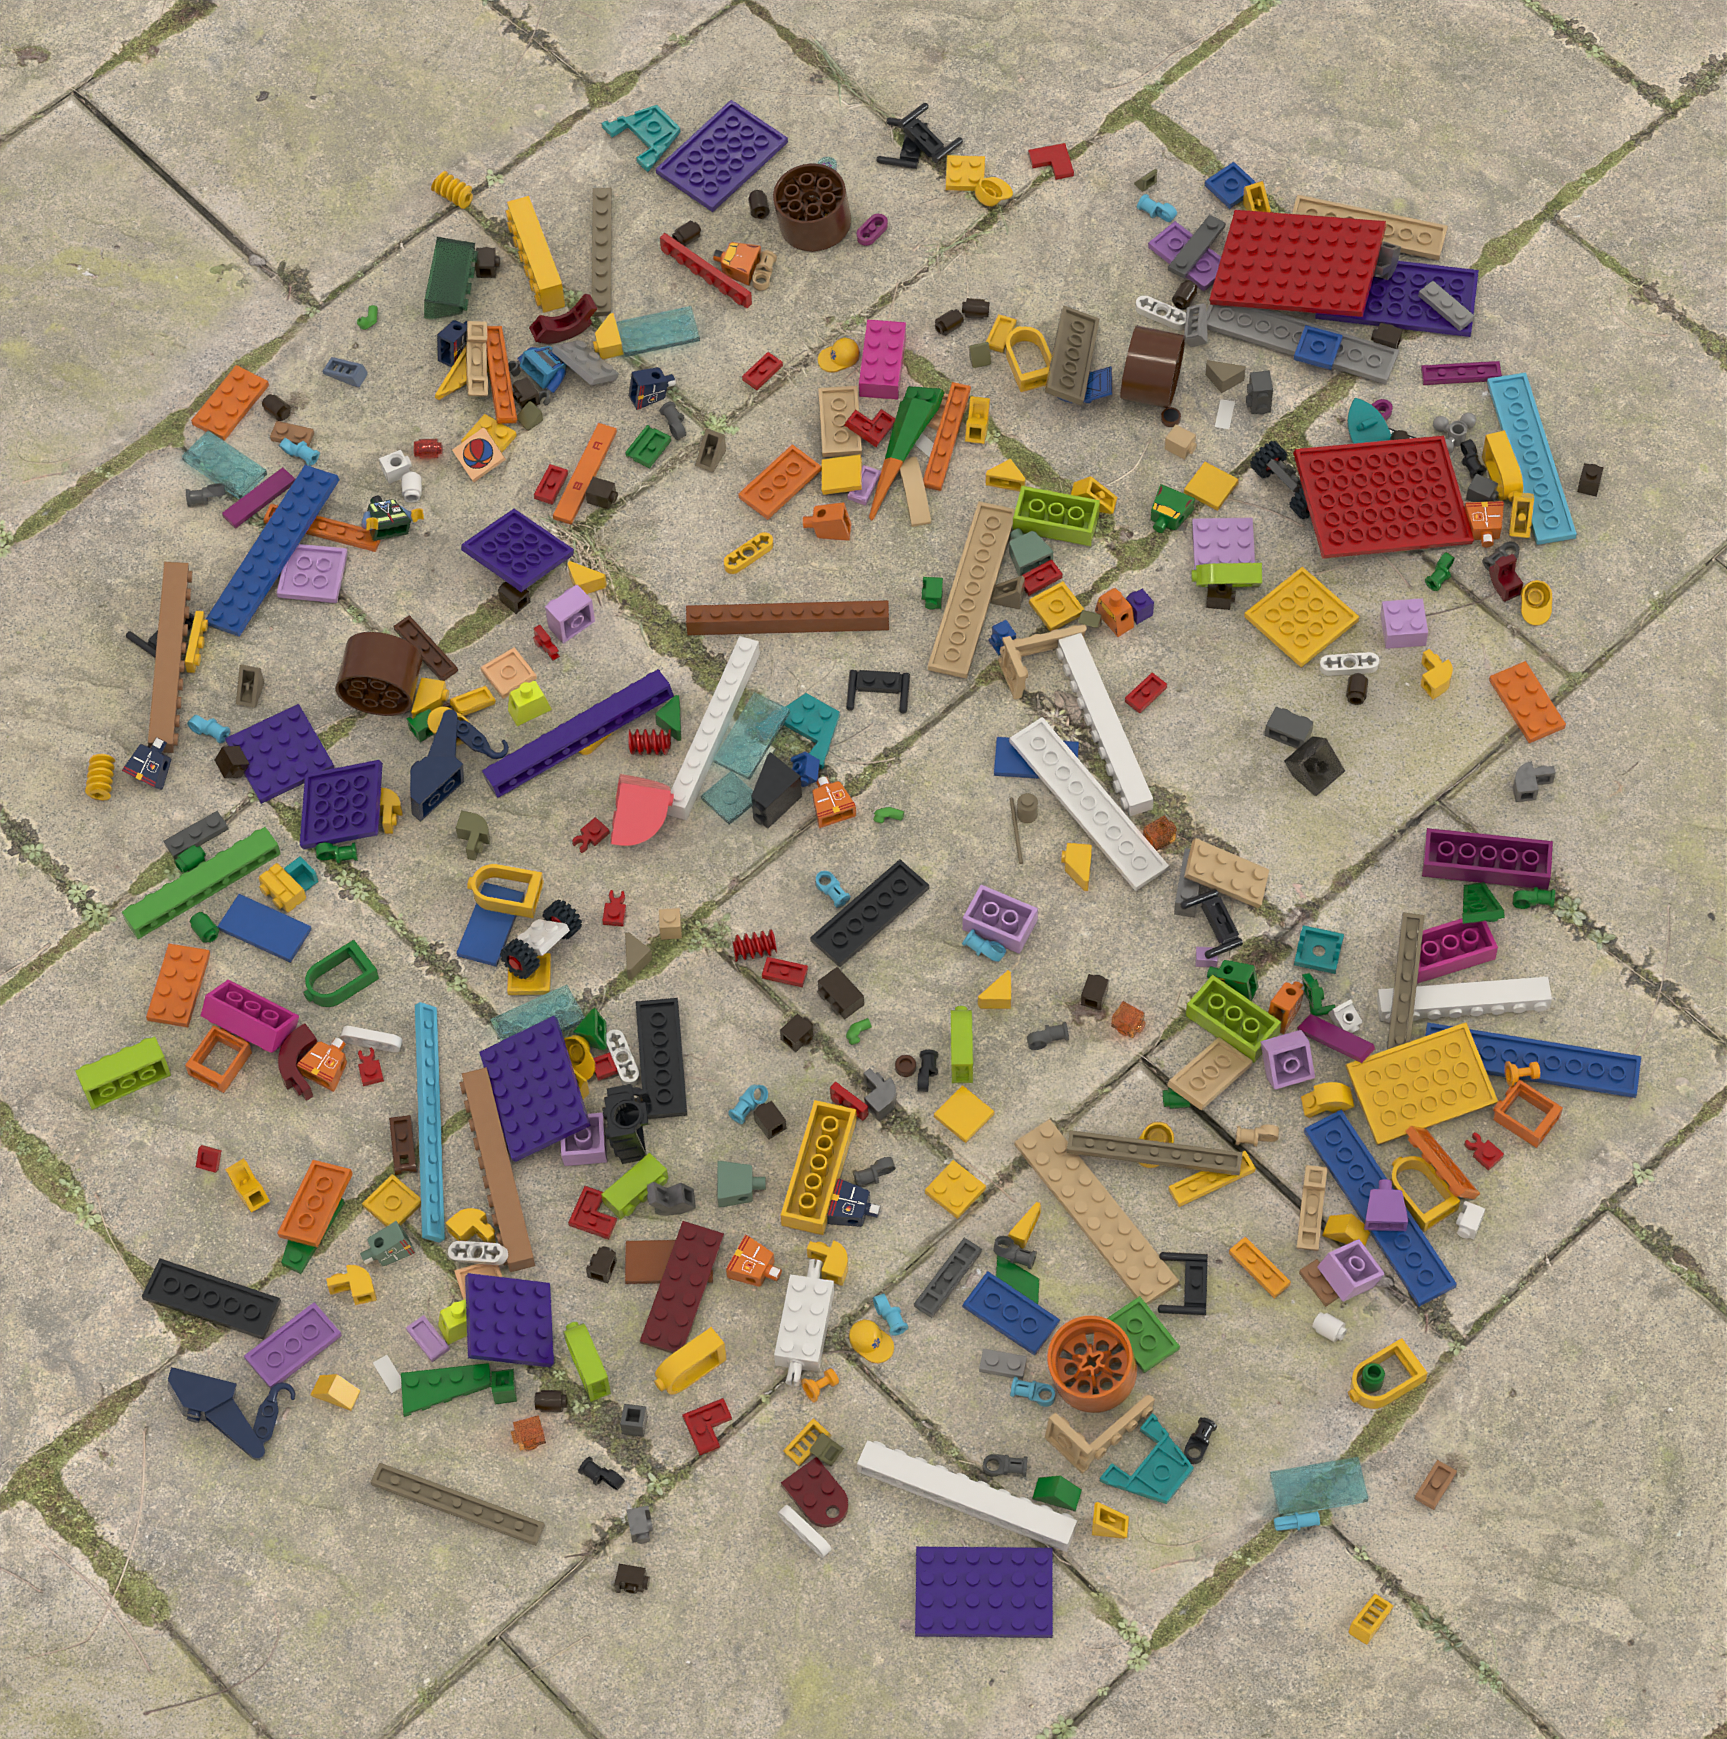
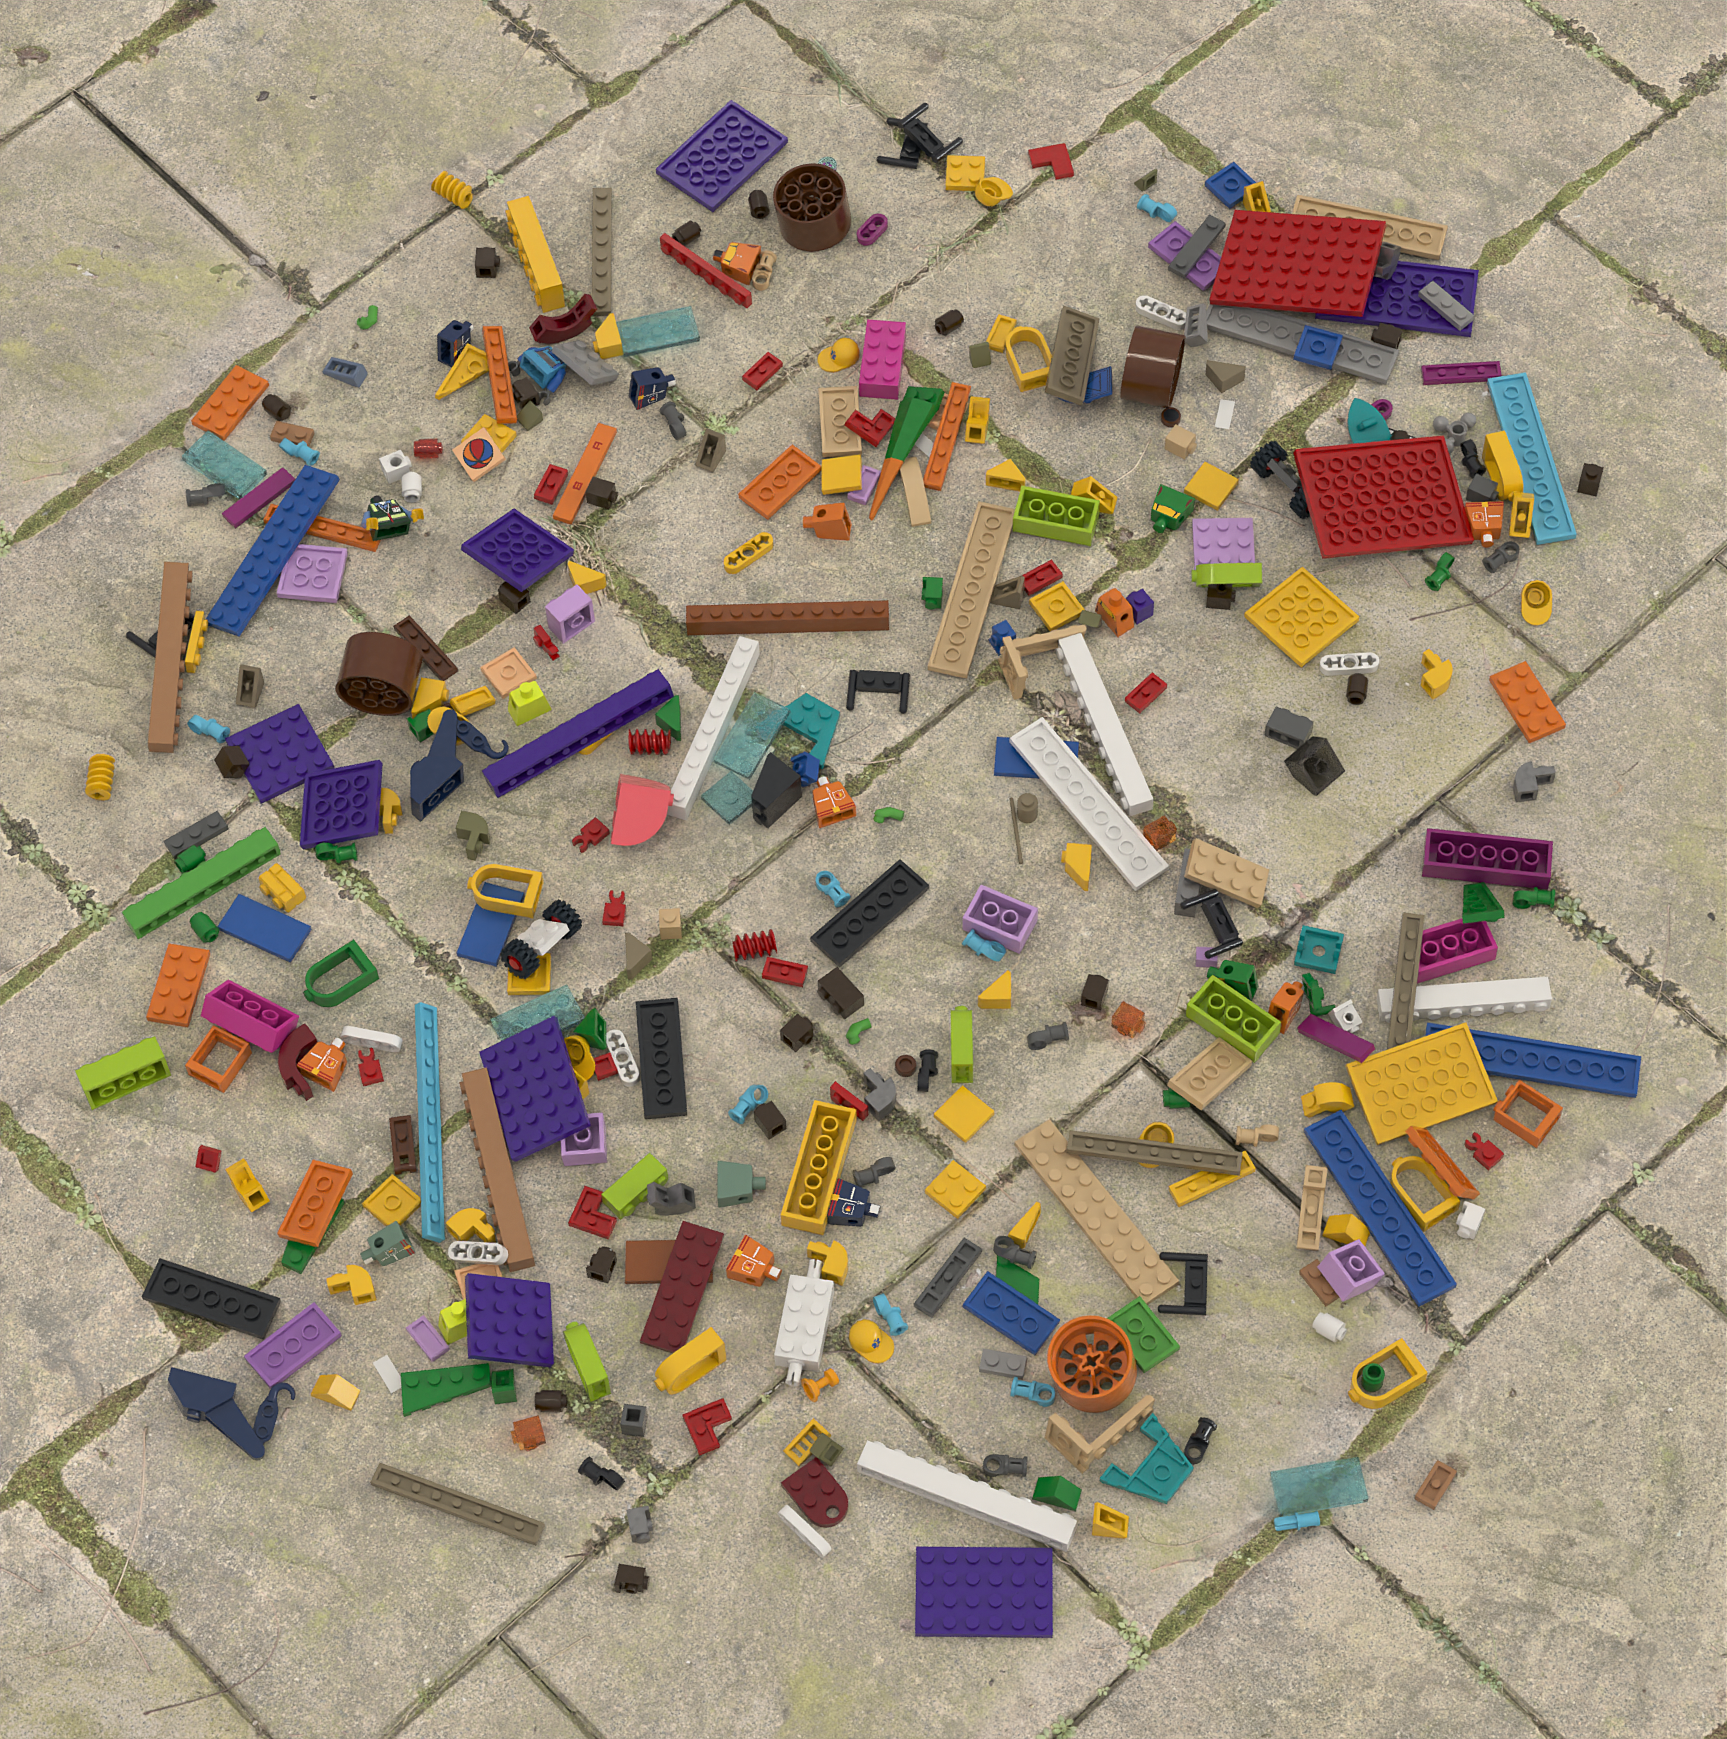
dark blue torso [122,737,172,790] -> none
teal panel [284,856,319,892] -> none
clear green windscreen [424,237,478,320] -> none
tan slope [466,321,488,397] -> none
teal wing [601,105,681,172] -> none
black piece [602,1084,652,1164] -> none
green plate [625,425,672,469] -> none
dark brown brick [962,298,990,319] -> none
sand green torso [1009,528,1054,576] -> none
dark brown brick [1172,280,1198,309] -> none
light orange plate [1229,1237,1291,1299] -> none
dark grey brick [1246,370,1273,414] -> none
lavender brick [1260,1030,1315,1089] -> none
yellow slope [1348,1593,1394,1645] -> none
medium lavender torso [1364,1179,1408,1231] -> none
lavender brick [1380,598,1428,649] -> none
dark red brick [1489,554,1523,602] -> none
light orange piece [1505,1061,1540,1087] -> none

